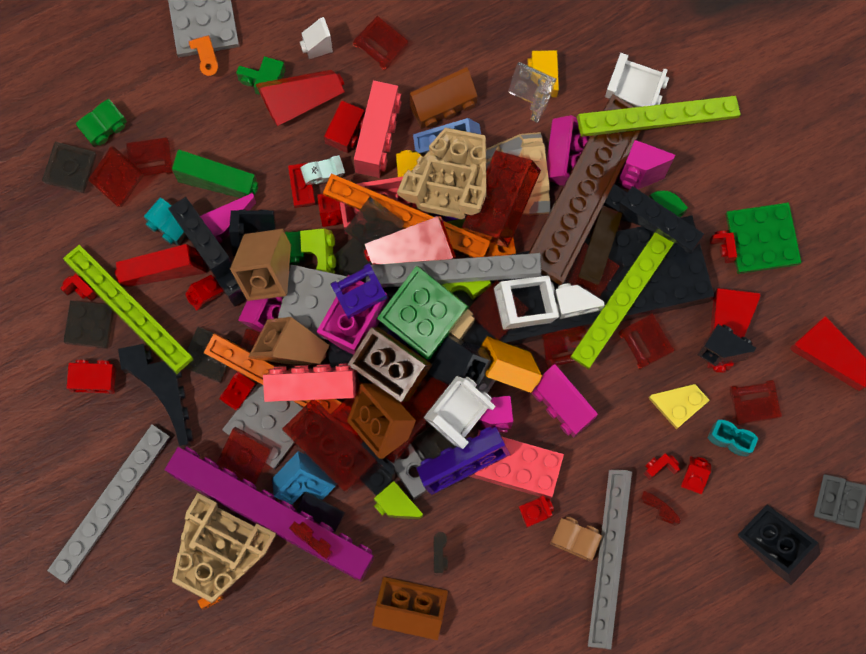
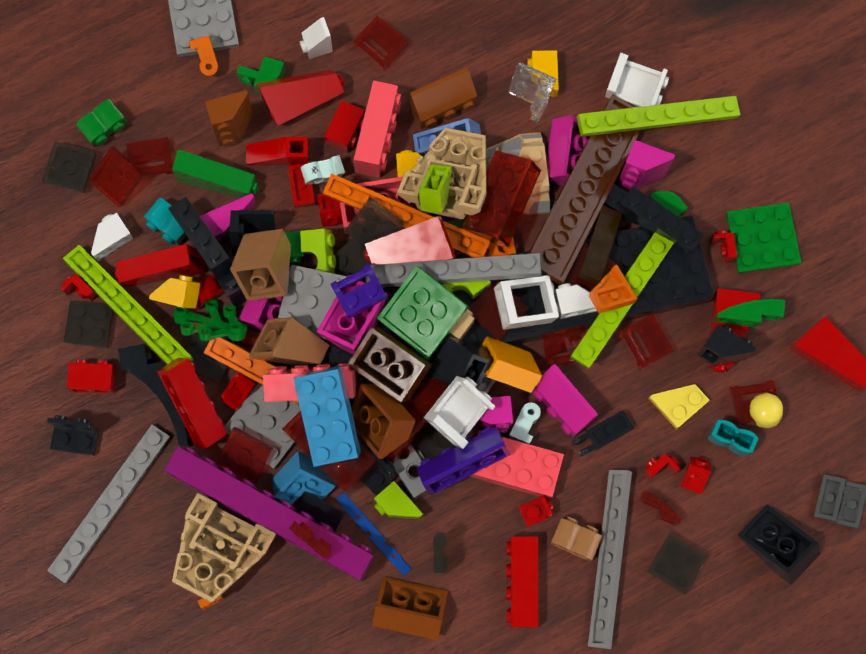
none -> black bracket [47,415,100,456]
none -> white slope [91,213,133,262]
none -> yellow slope [149,275,201,308]
none -> red brick [157,358,227,448]
none -> green plant [173,299,247,341]
none -> dark orange slope [205,90,254,147]
none -> red slope [246,136,309,166]
none -> dark azure brick [293,366,361,467]
none -> blue piece [336,493,412,576]
none -> lime slope [419,164,452,213]
none -> red brick [506,536,538,628]
none -> light aqua leg [508,402,541,444]
none -> black hinge [571,410,634,458]
none -> orange wing [588,265,637,314]
none -> clear smoke plate [646,533,708,595]
none -> green slope [714,299,785,327]
none -> light yellow hair [749,393,783,429]

